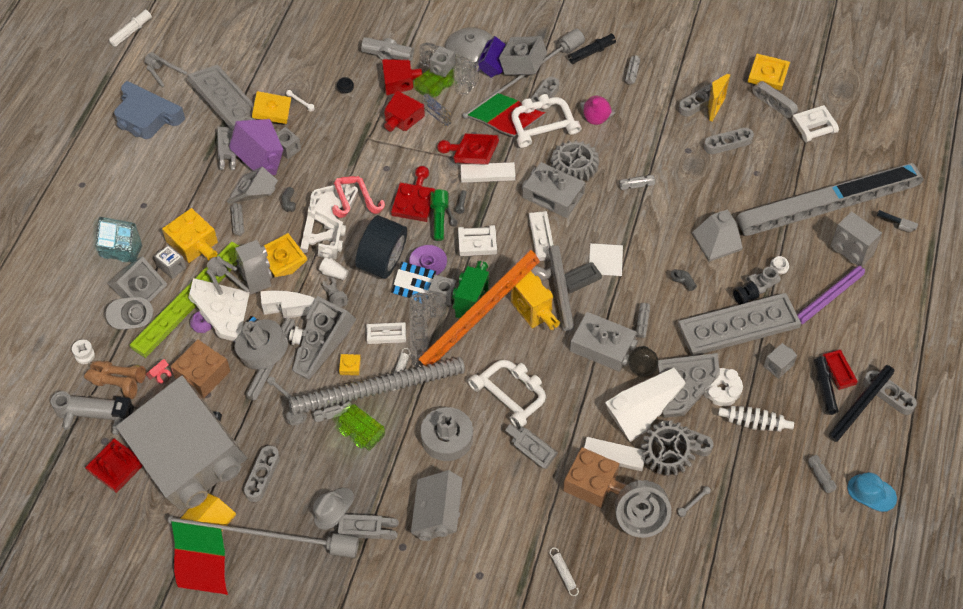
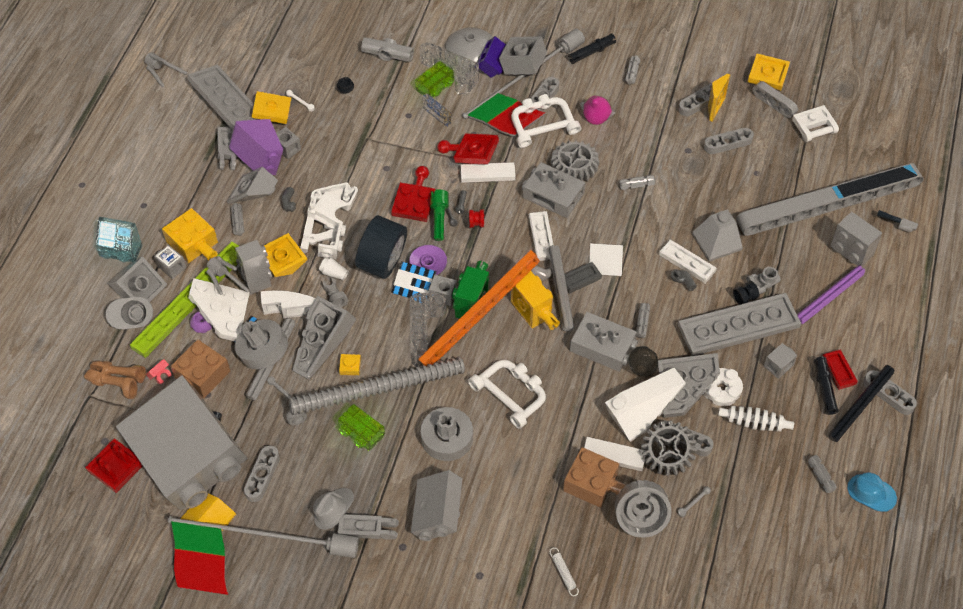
light grey piece [51,391,134,435] -> none
white wheel [72,340,95,364] -> none
white axle [109,10,152,47] -> none
sand blue brick [114,81,185,139] -> none
white plate [289,326,303,345] -> none
light grey axle [313,402,353,422] -> none
coral piece [332,176,385,218] -> none
white tile [367,322,406,344] -> none
red torso [382,59,422,96] -> none
red torso [384,90,425,132] -> none
white piece [393,348,410,391] -> none
light grey brick [429,46,455,77] -> none
white plate [458,225,497,256] -> none
light grey hinge [505,424,558,469] -> none
white plate [770,256,789,275] -> none
none -> red wheel [469,209,484,228]
none -> white tile [659,240,717,284]

